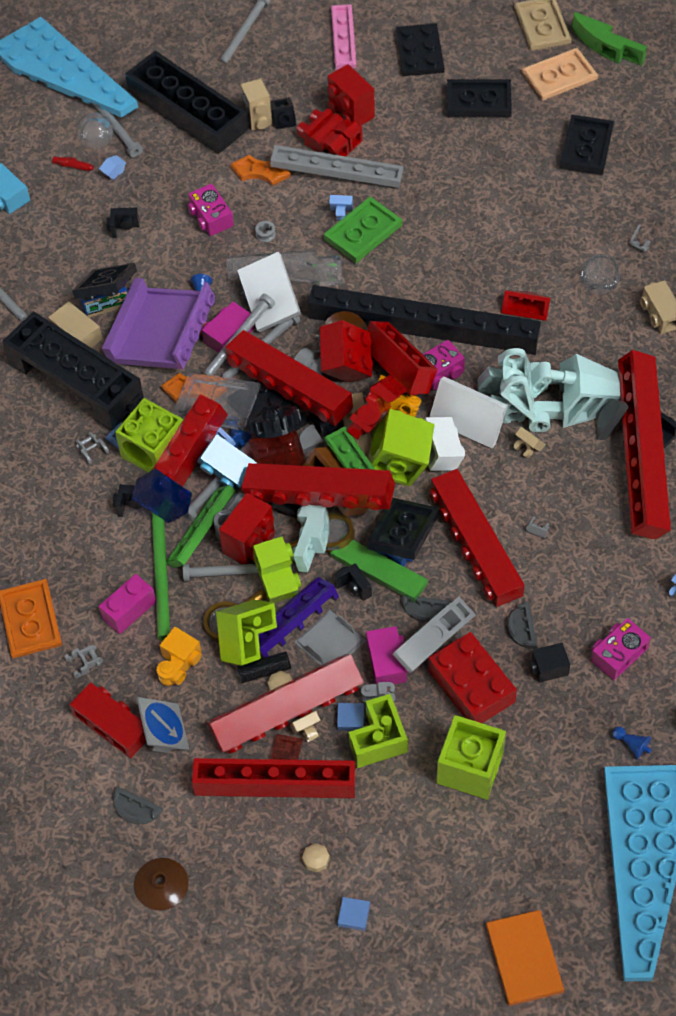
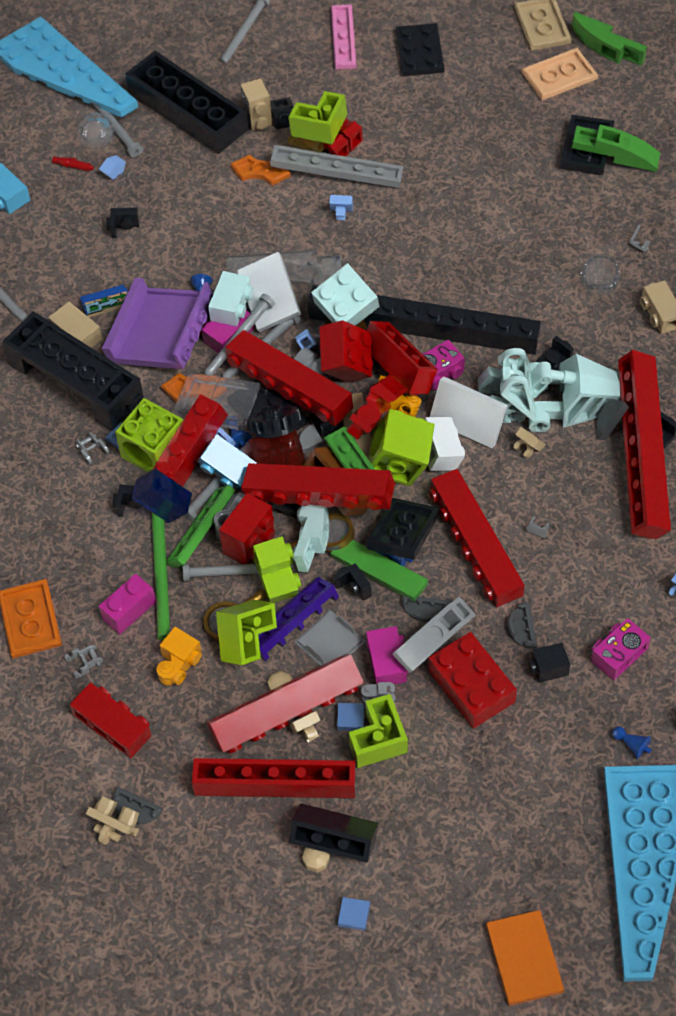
black plate [72,262,137,301] -> none
reddish brown dish [134,858,189,911] -> none
piece [137,697,190,753] -> none
dark pink brick [187,183,234,236] -> none
black piece [237,651,291,684] -> none
light grey bush [255,221,276,242] -> none
clear red tile [271,734,303,760] -> none
bright green plate [324,196,402,263] -> none
red brick [327,64,375,126] -> none
lime brick [437,715,506,800] -> none
black plate [447,79,512,117] -> none
red slope [501,290,551,321] -> none
none -> tan hips [86,796,139,845]
none -> light aqua brick [208,271,253,327]
none -> clear yellow piece [287,135,324,153]
none -> lime brick [289,91,347,144]
none -> black brick [289,803,379,863]
none -> light blue piece [295,329,318,351]
none -> light aqua brick [311,263,379,326]
none -> black bracket [536,336,574,371]
none -> bright green slope [572,125,660,172]

